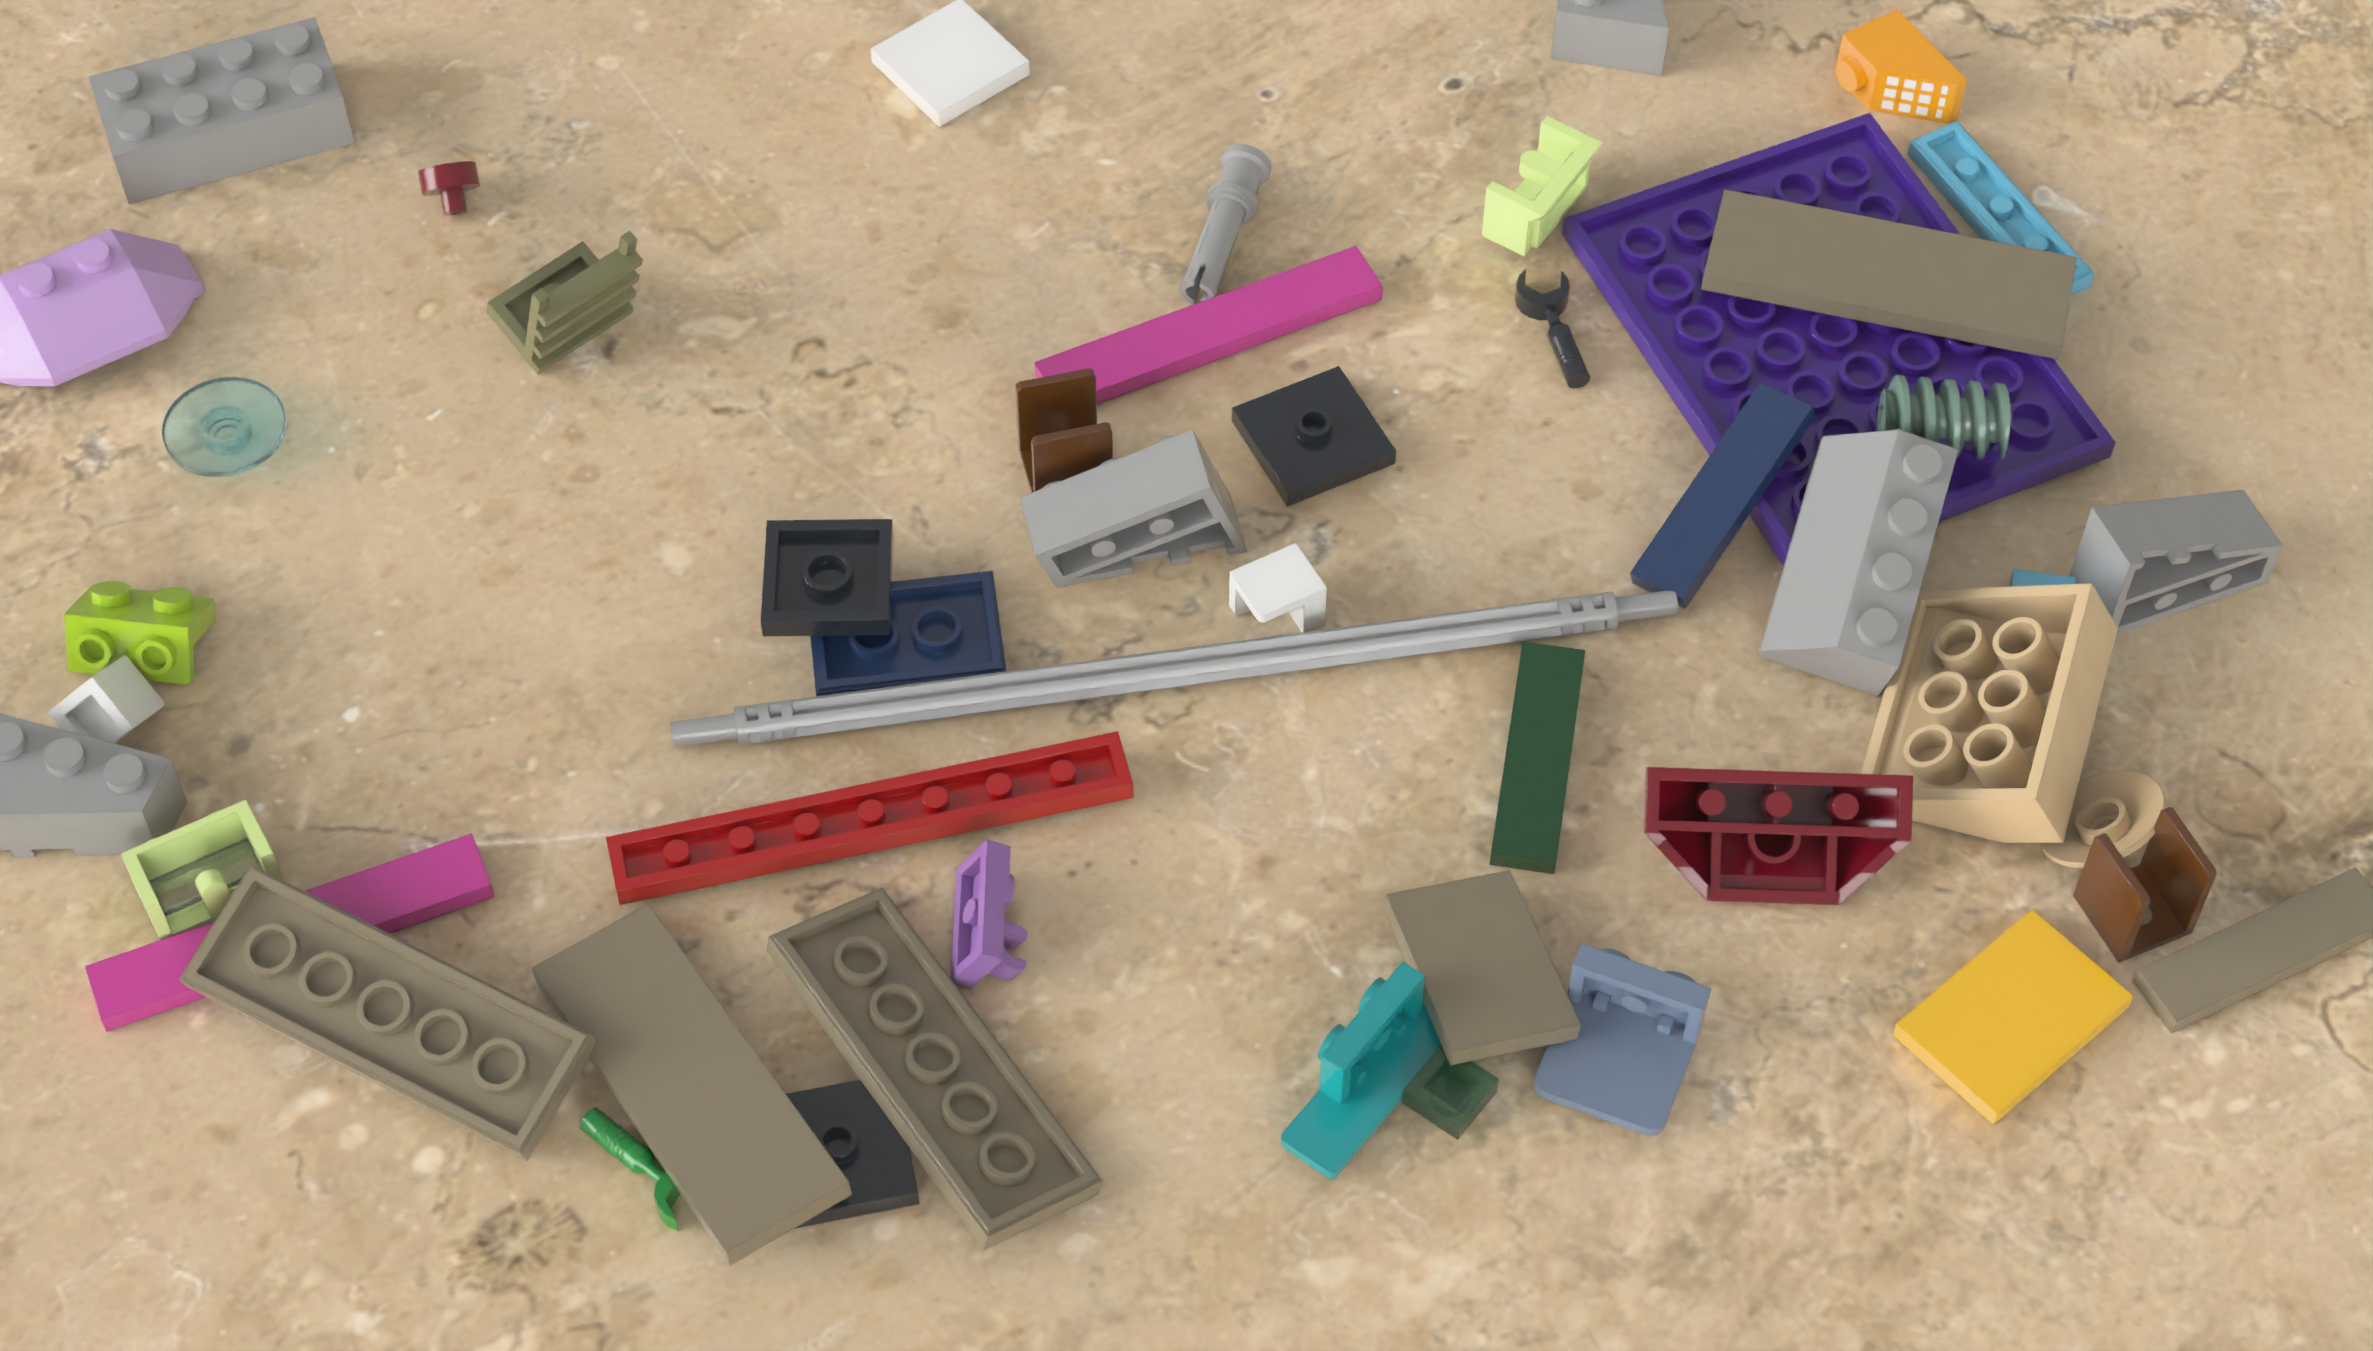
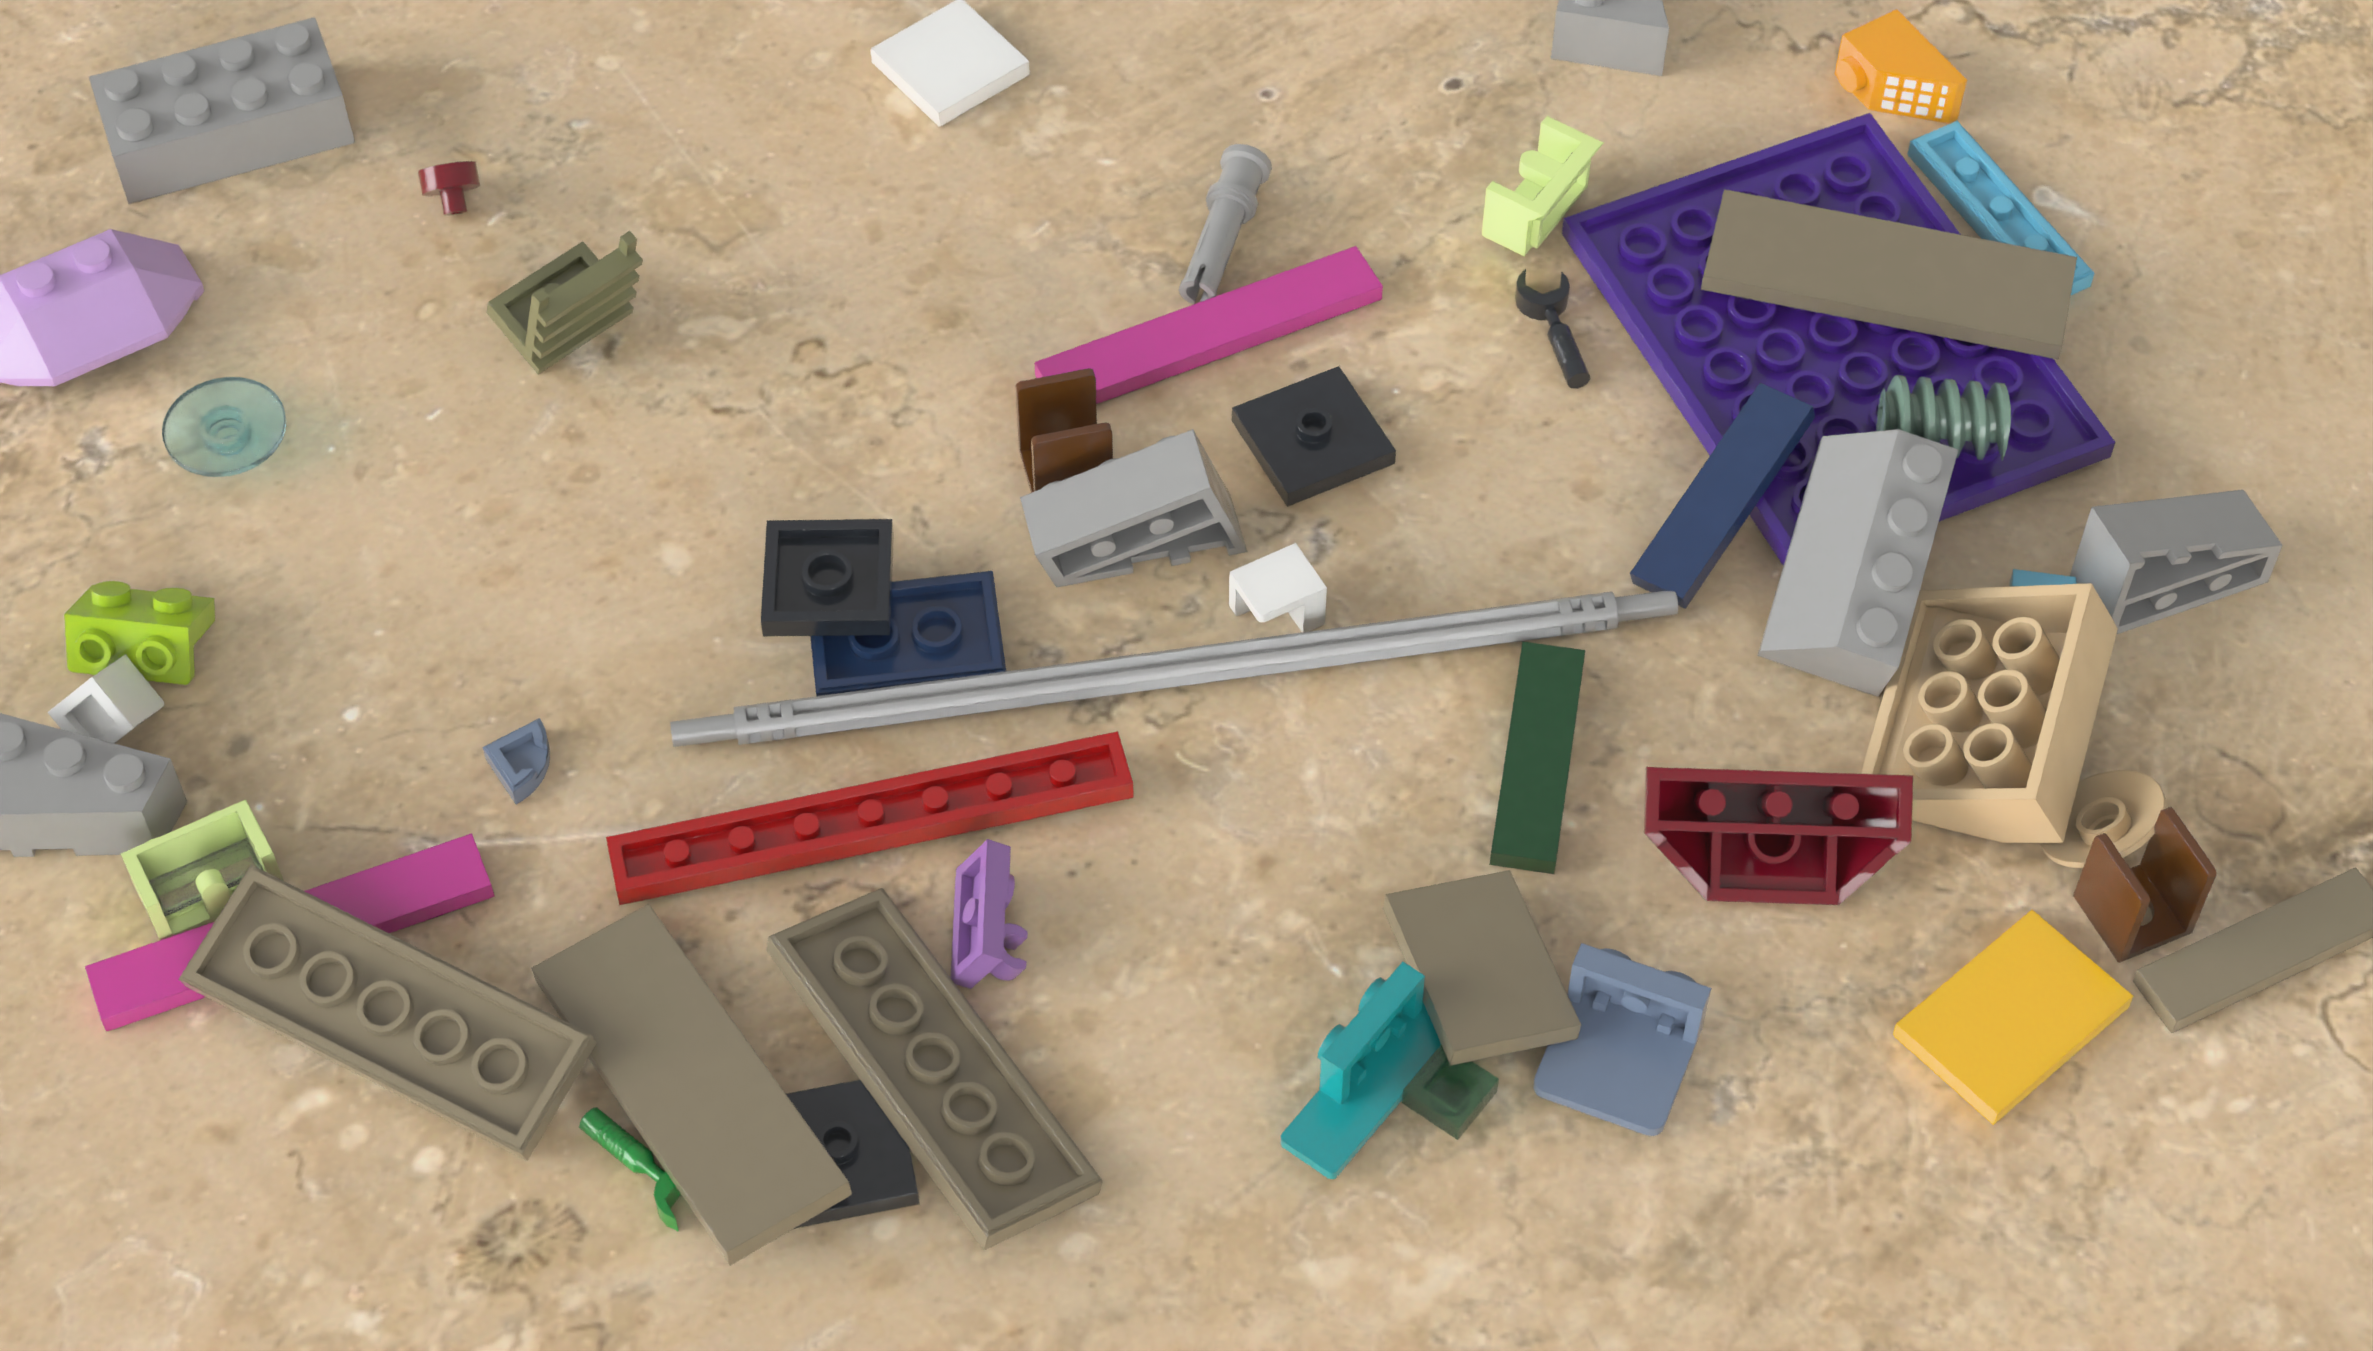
none -> sand blue tile [483,718,550,804]

